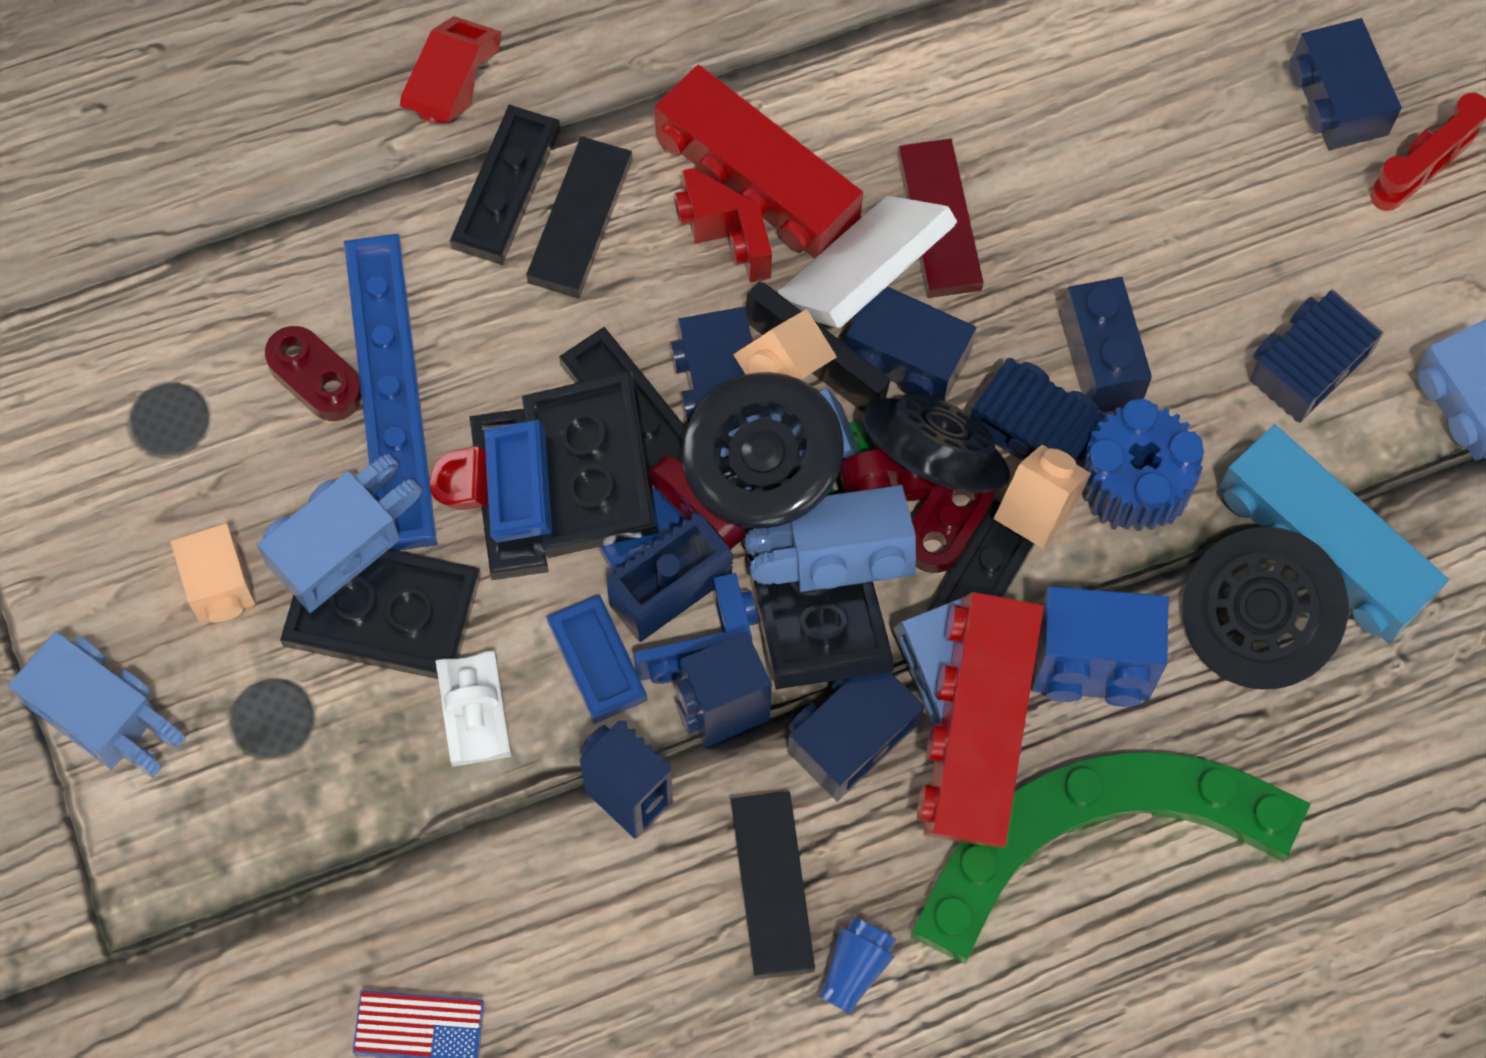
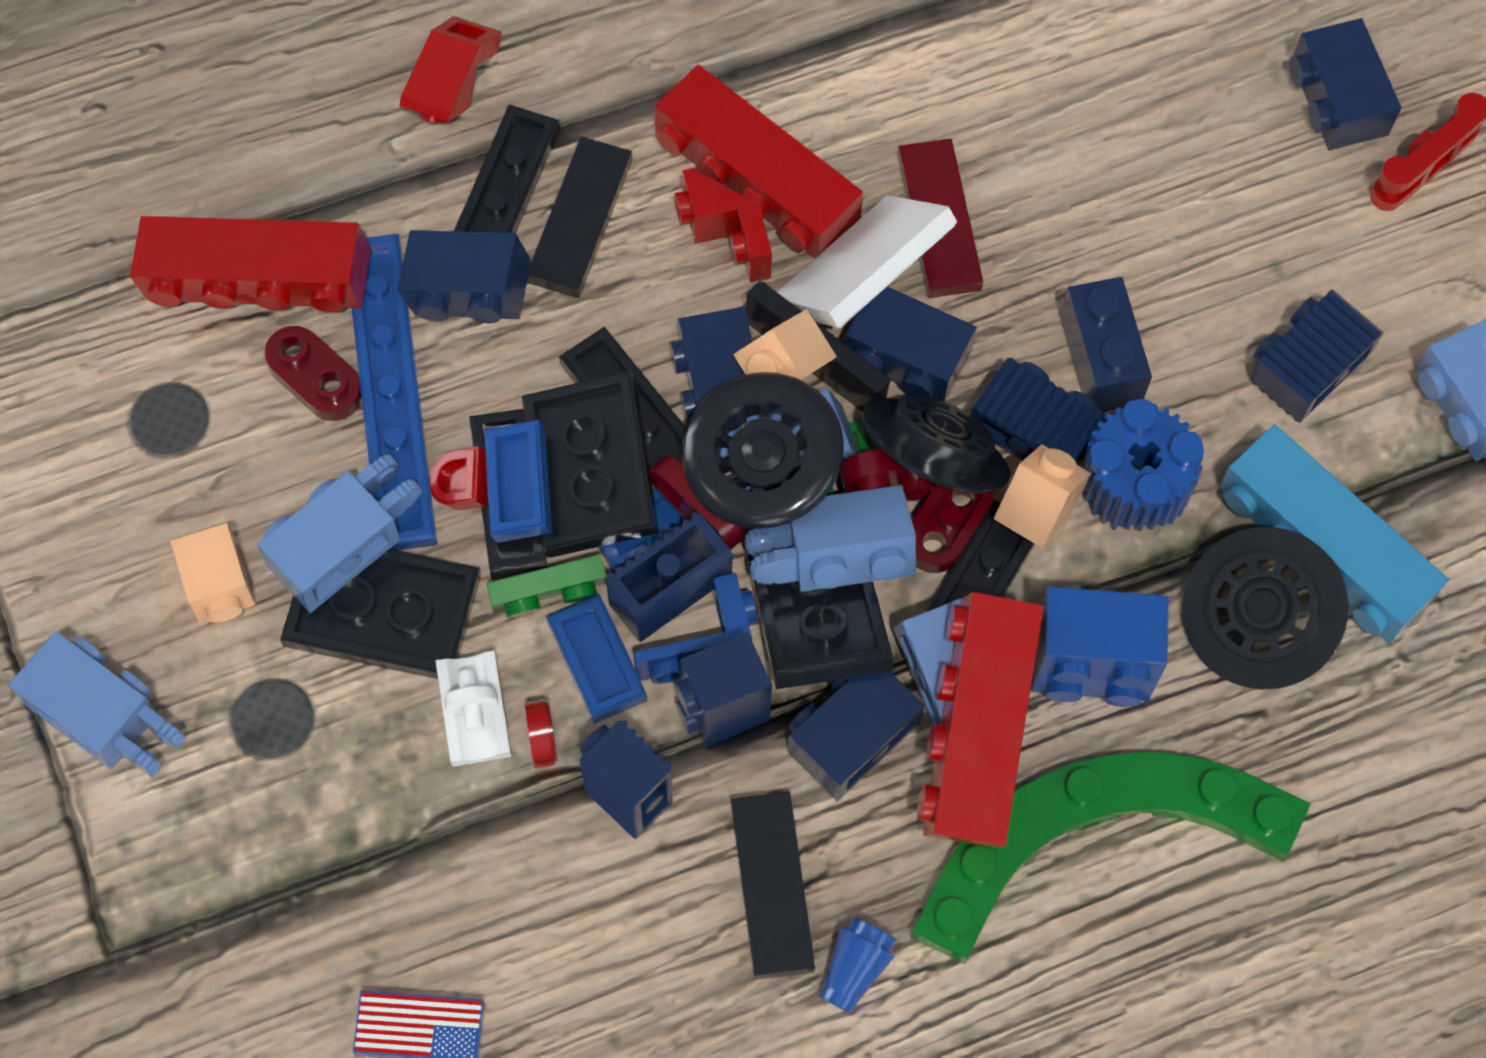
none -> red brick [130,216,371,313]
none -> dark blue brick [397,230,531,323]
none -> green plate [486,554,607,618]
none -> red tile [525,700,558,769]

